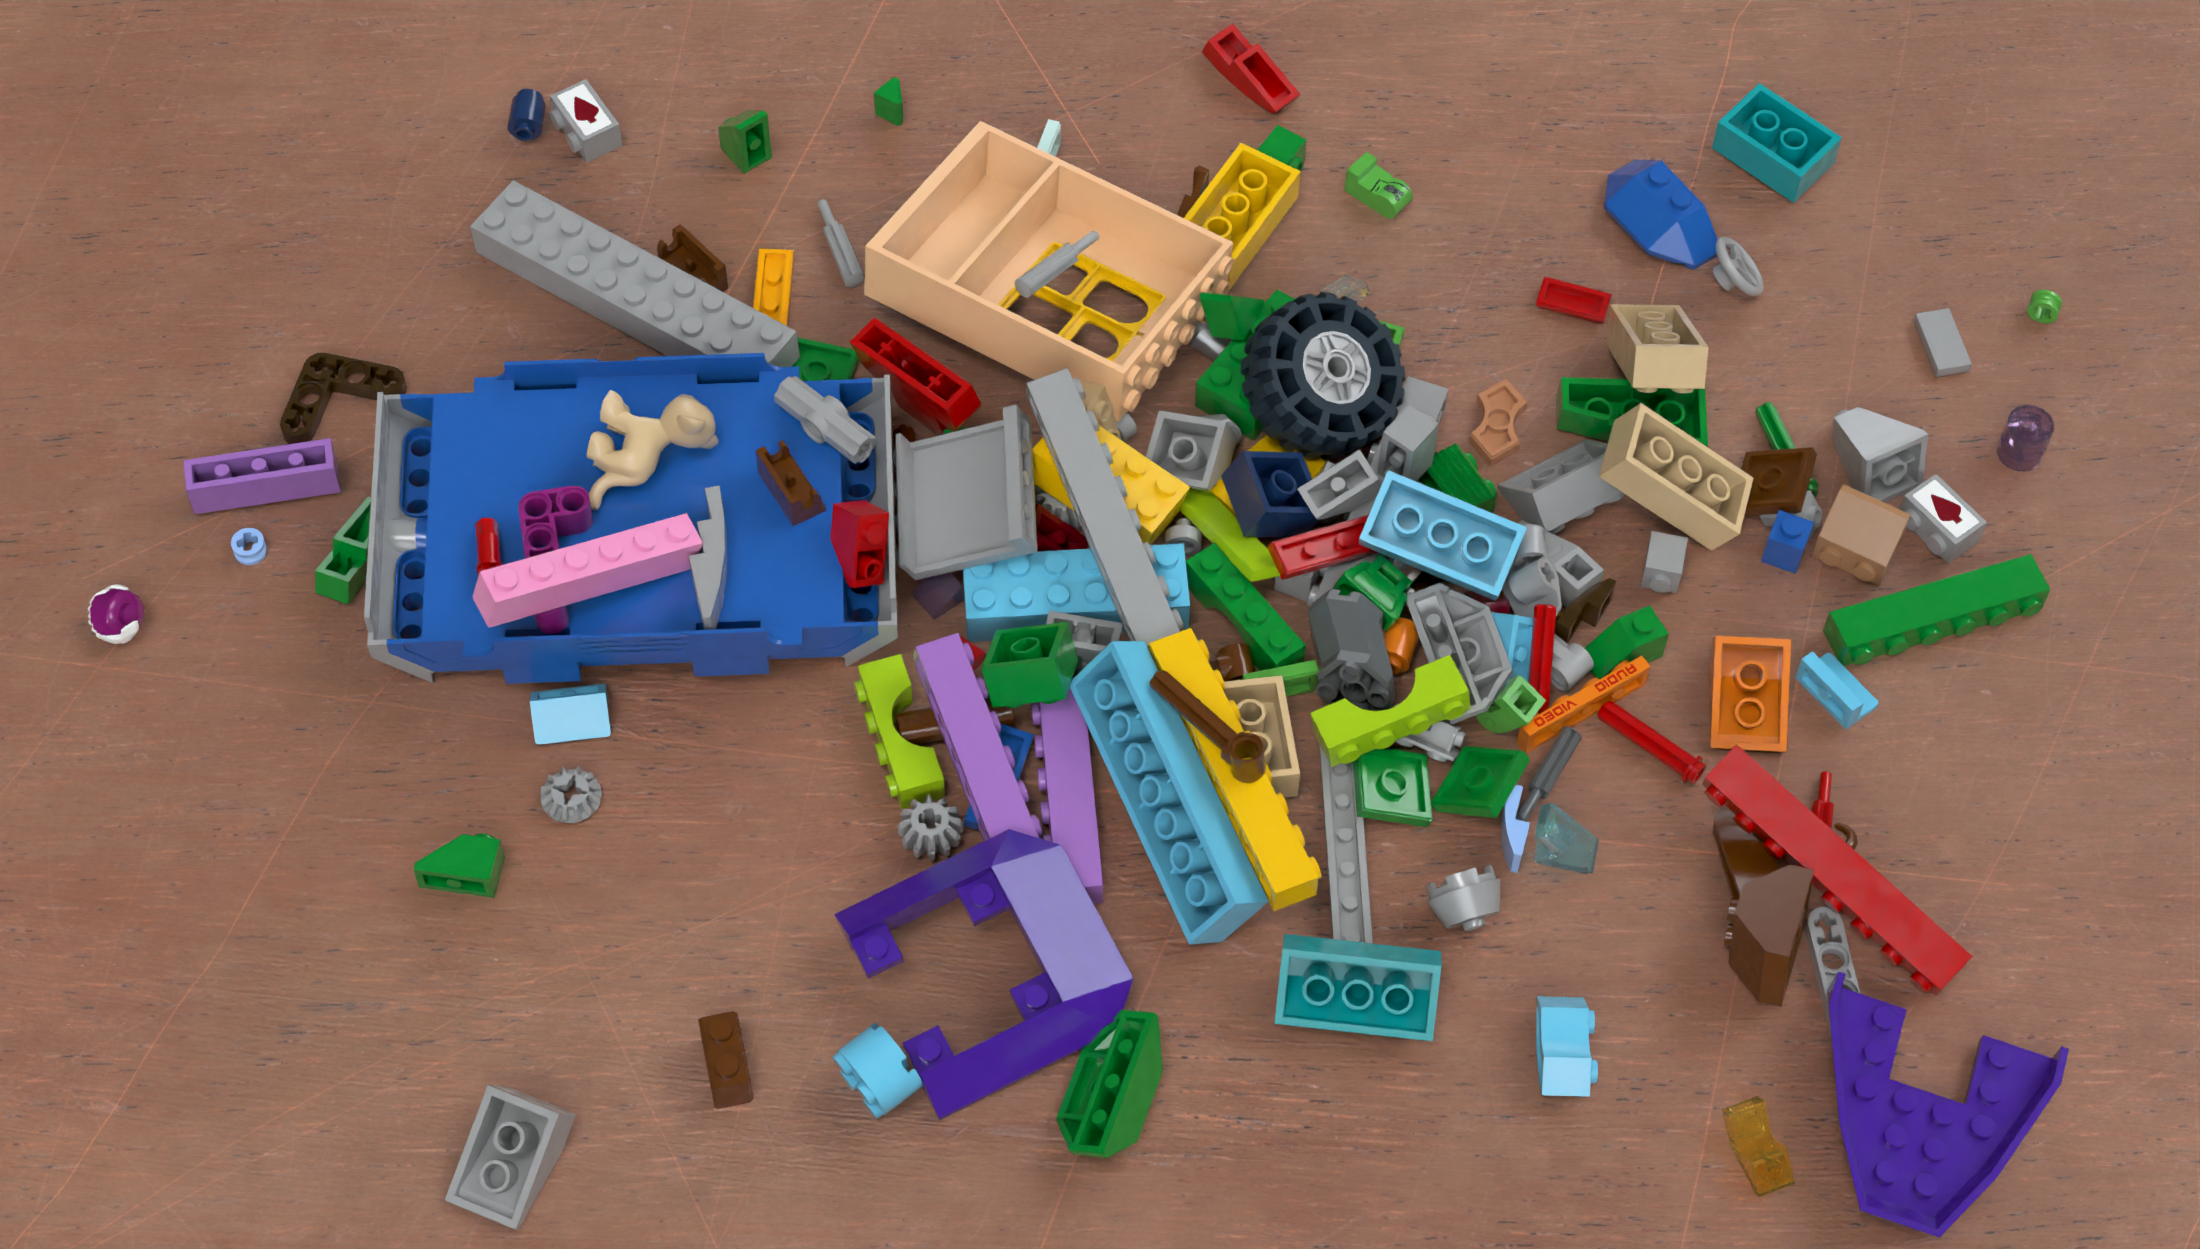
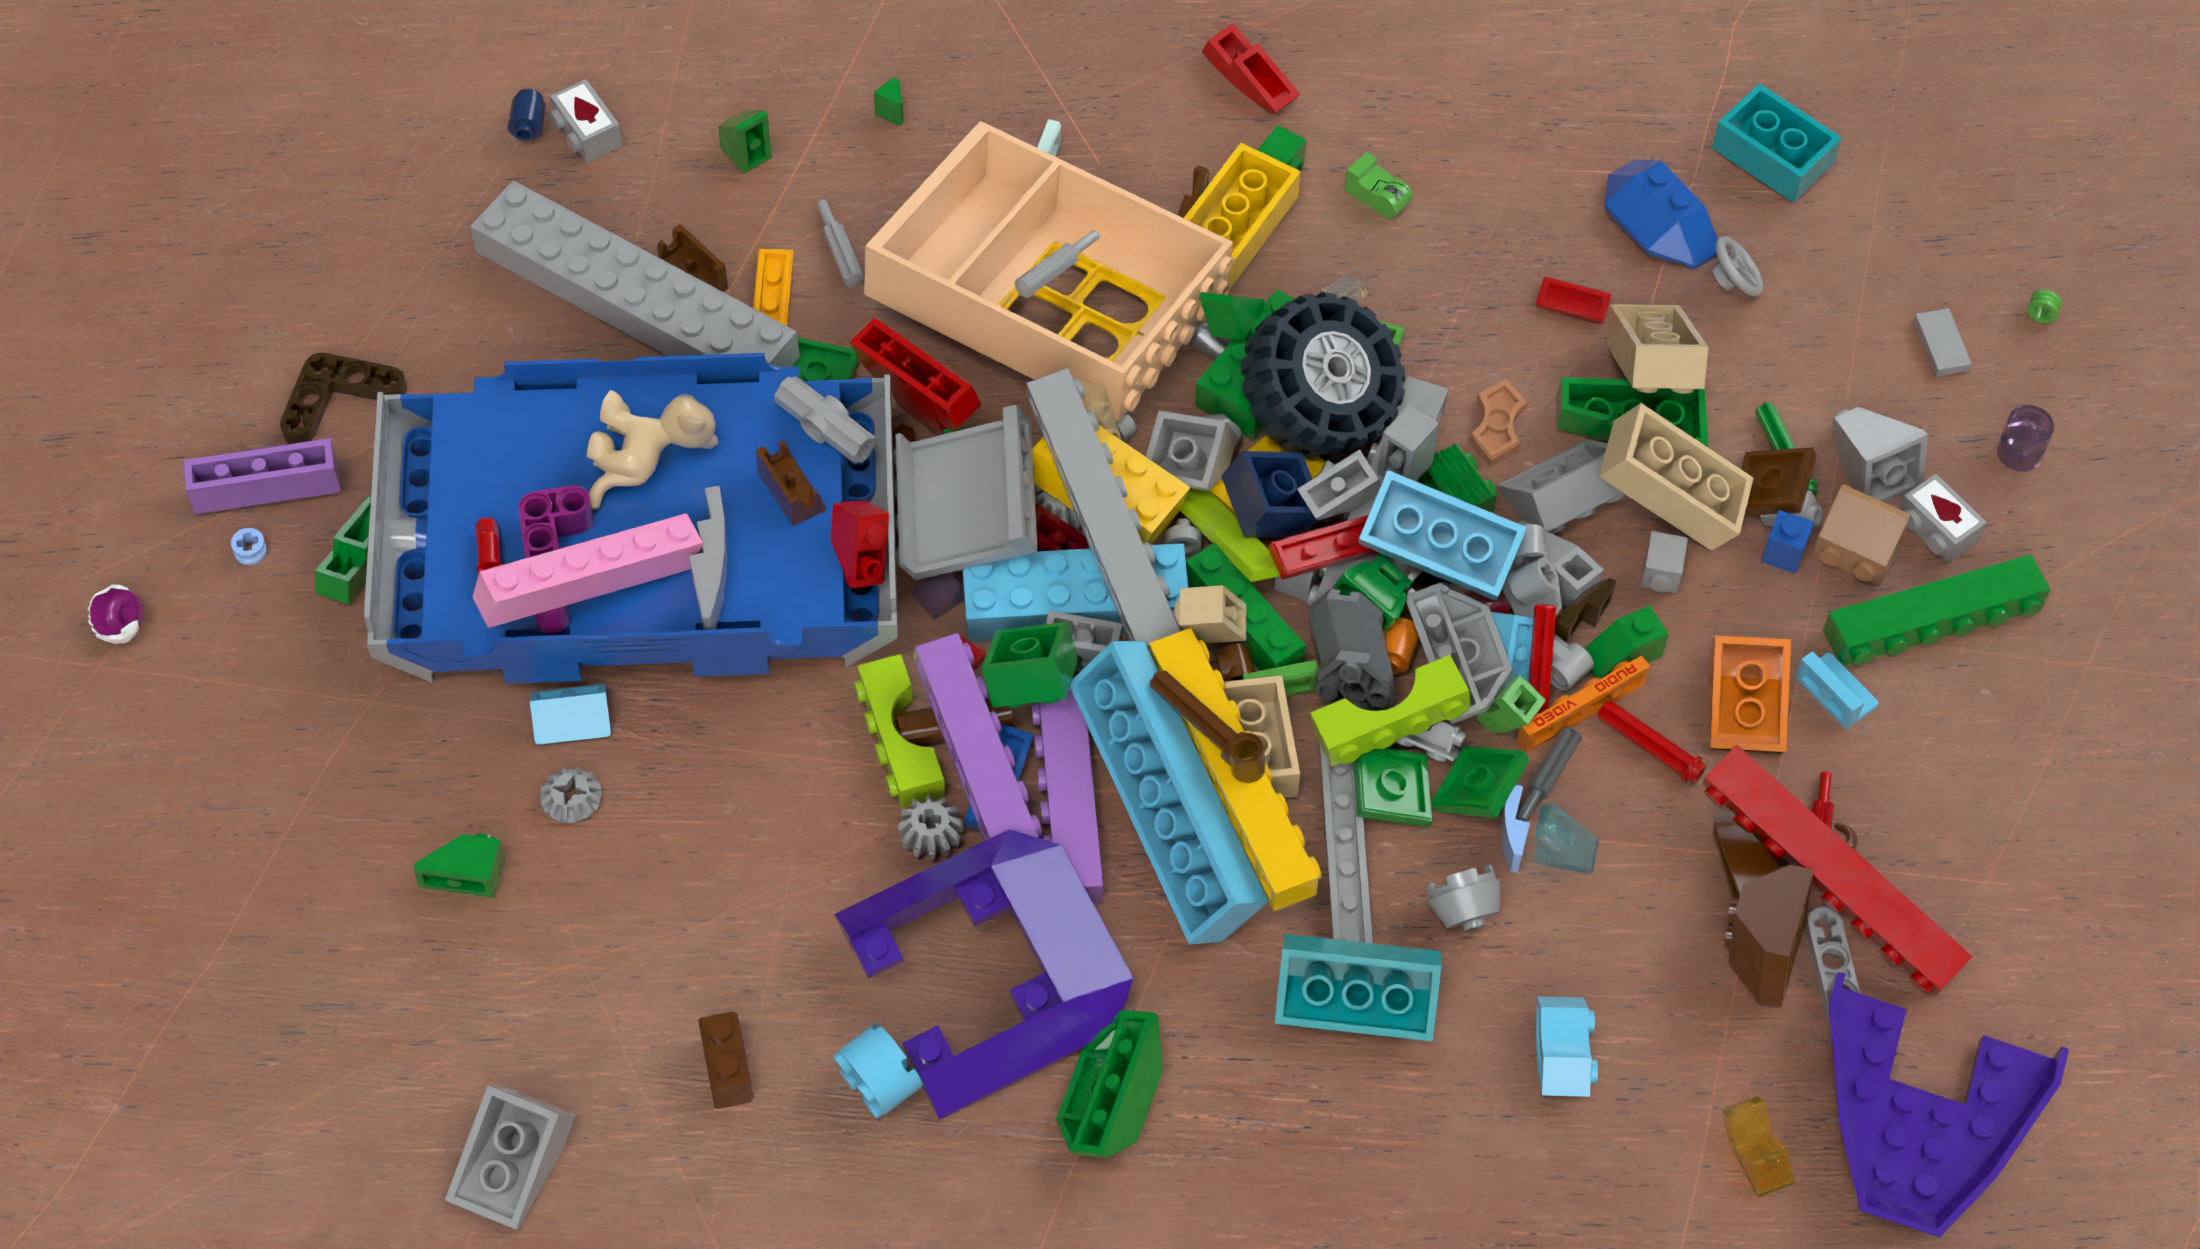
none -> tan brick [1175,585,1246,643]

